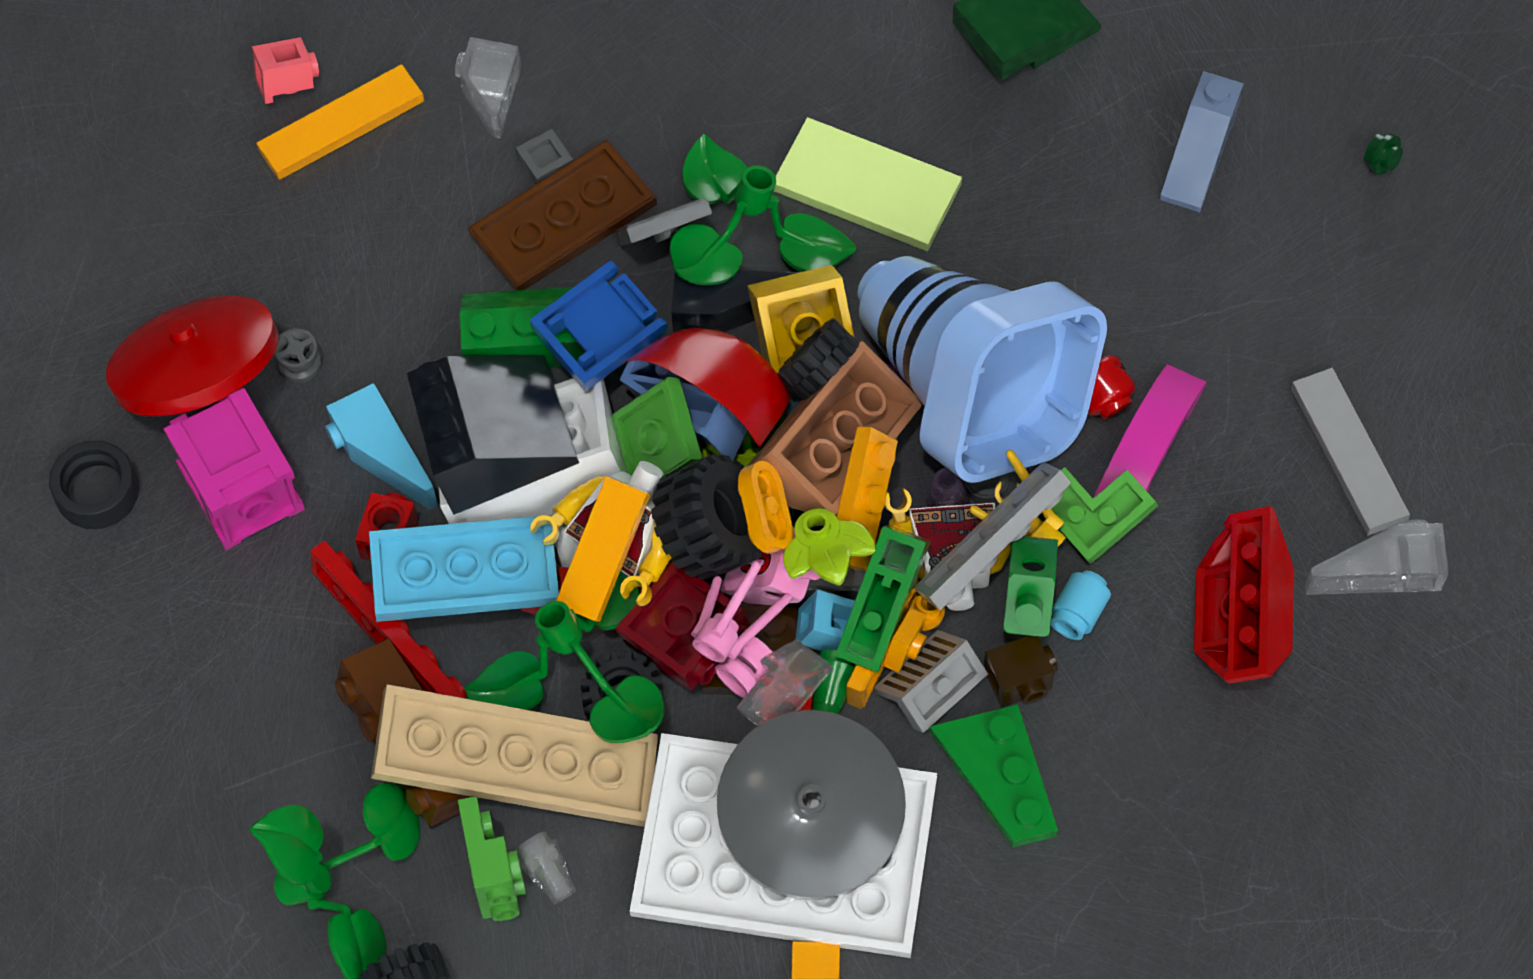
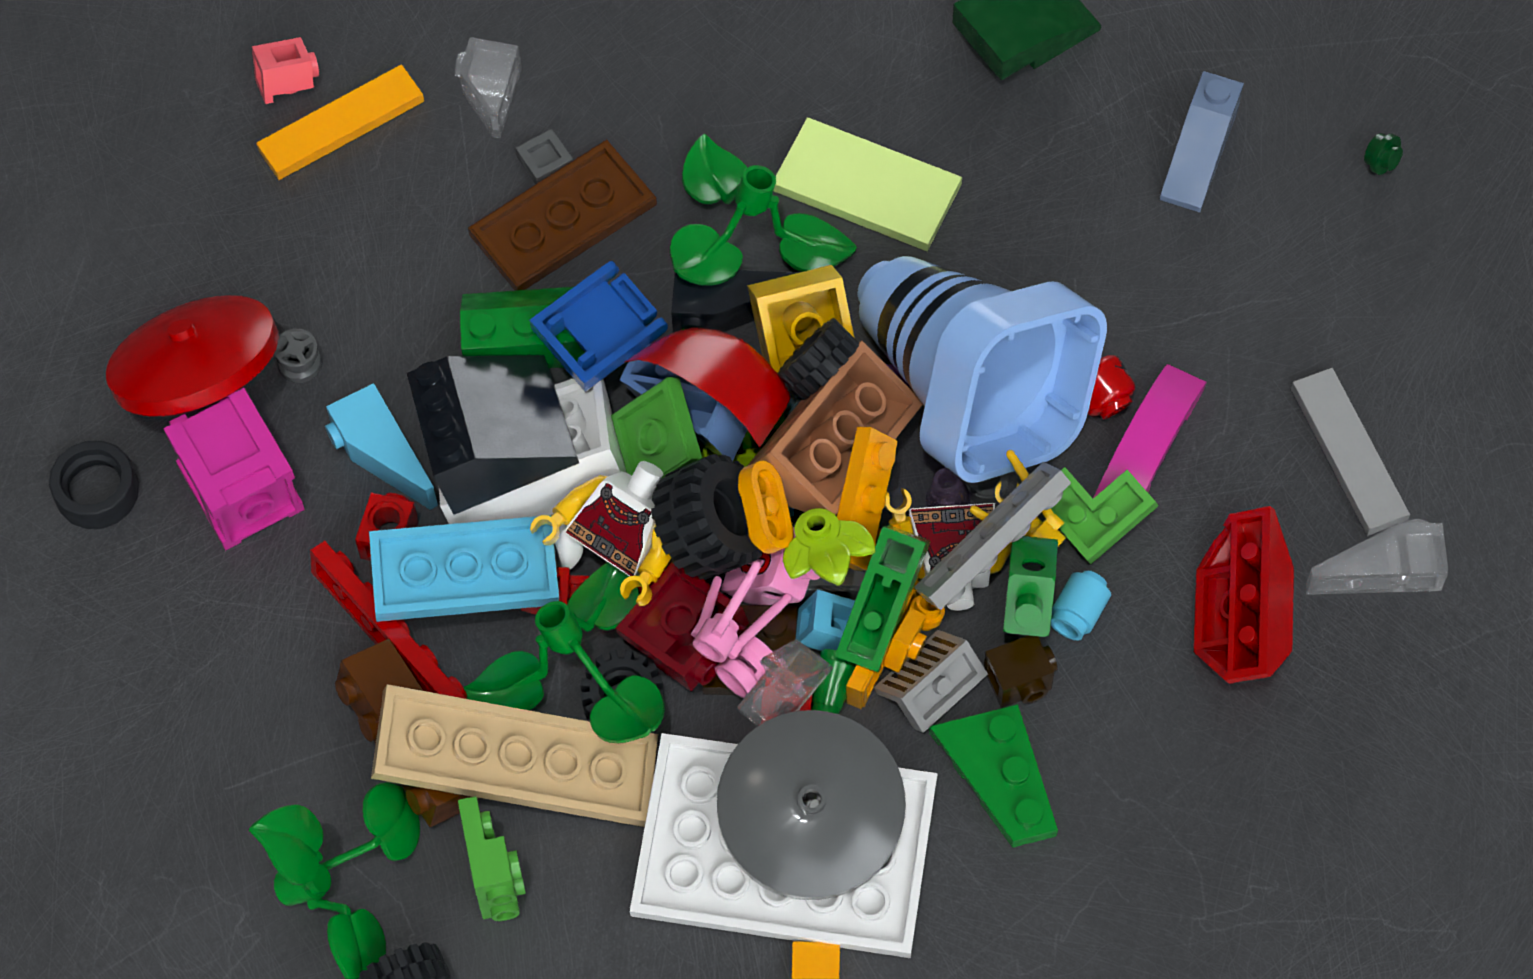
clear cone [516,831,577,905] -> none
light orange tile [556,476,651,622] -> none
plate [614,198,712,246] -> none

